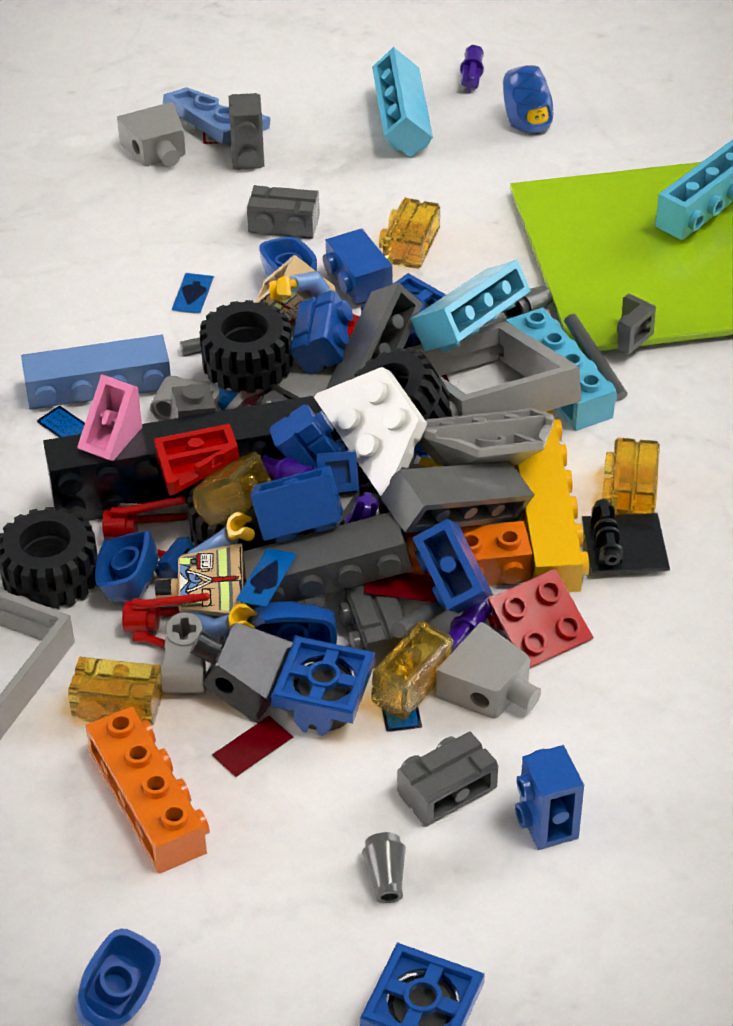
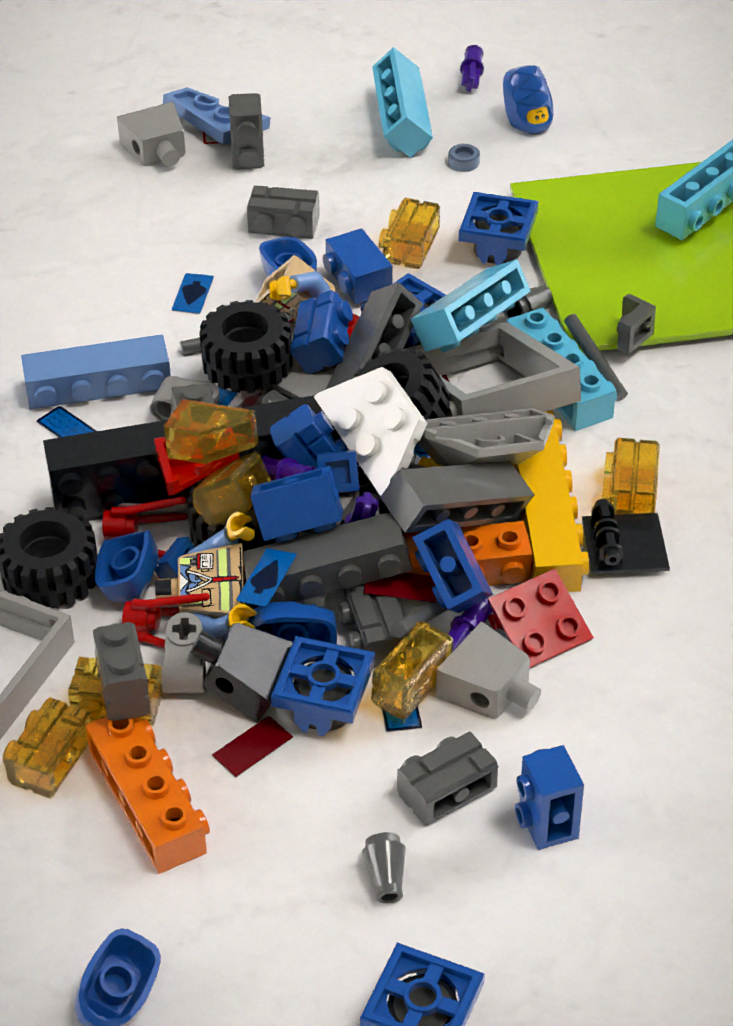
bright pink slope [77,374,142,461] -> none
none -> clear yellow brick [3,697,92,799]
none -> dark grey brick [93,622,150,721]
none -> clear yellow slope [163,399,258,464]
none -> sand blue tile [448,144,480,172]
none -> blue piece [459,192,539,266]

